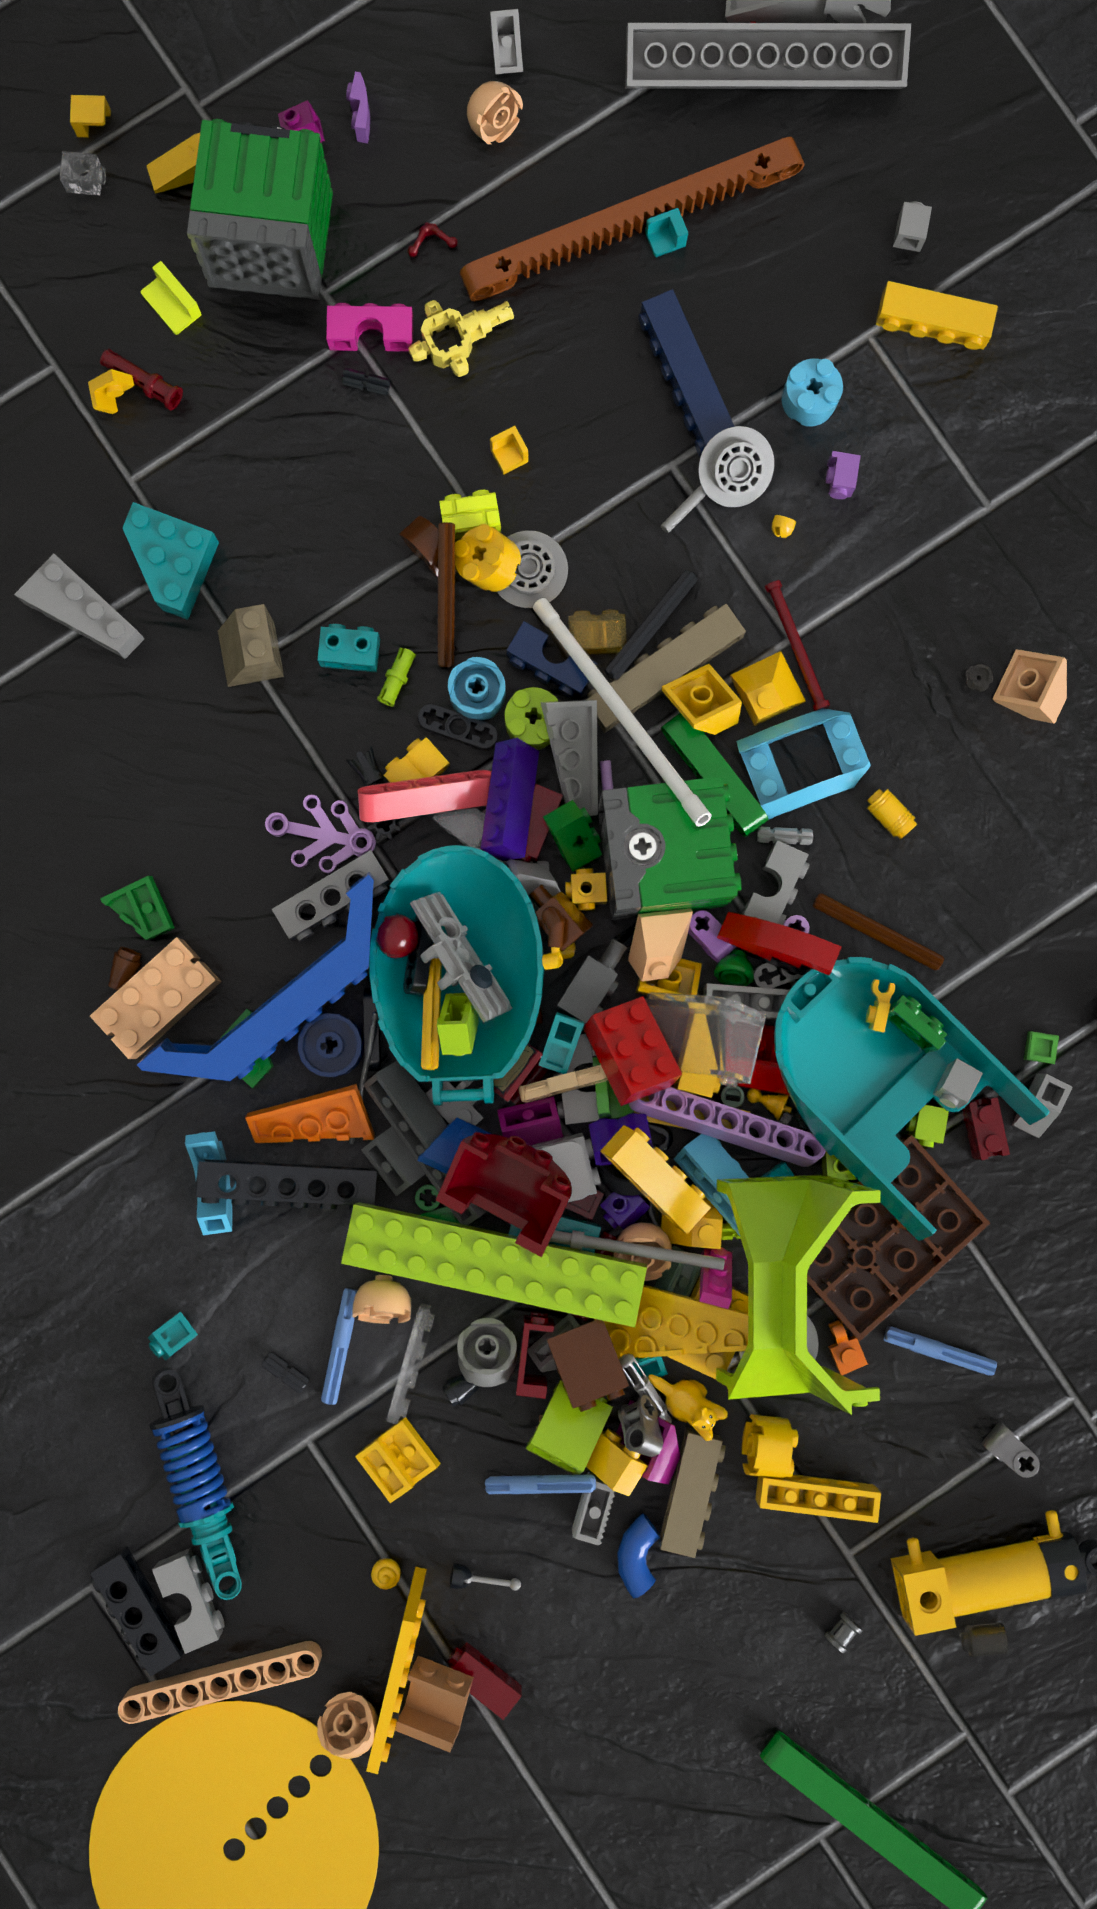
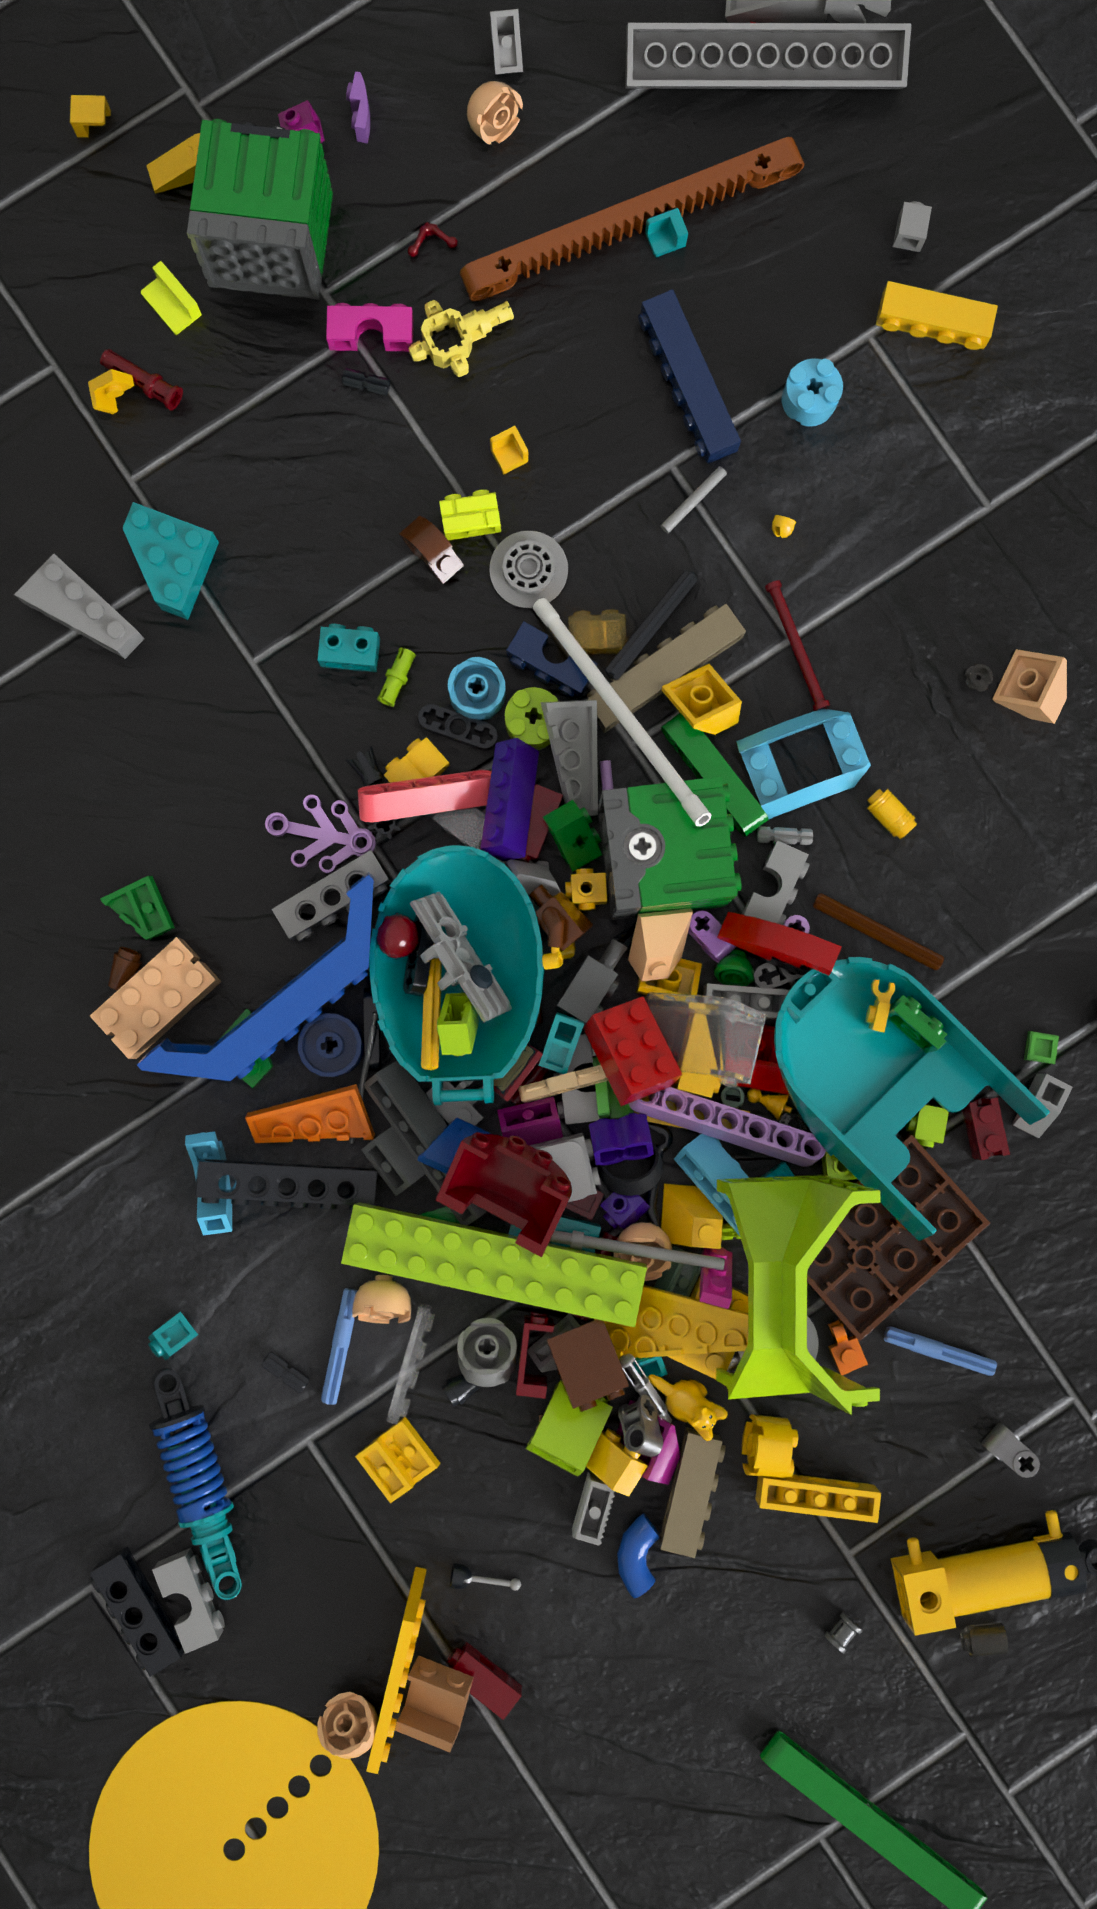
clear brick [60,151,106,195] -> none
light nougat beam [118,1641,322,1724] -> none
dark tan slope [218,604,284,687] -> none
yellow plate [371,1558,401,1590] -> none
green bush [415,1184,440,1211] -> none
reddish brown axle [438,522,455,667] -> none
yellow brick [455,524,521,592] -> none
medium blue axle [485,1474,596,1494] -> none
yellow brick [600,1125,711,1234] -> none
light grey wheel [699,426,774,507] -> none
yellow slope [730,651,806,726] -> none
medium lavender brick [825,451,861,499] -> none
light grey brick [933,1058,983,1109] -> none

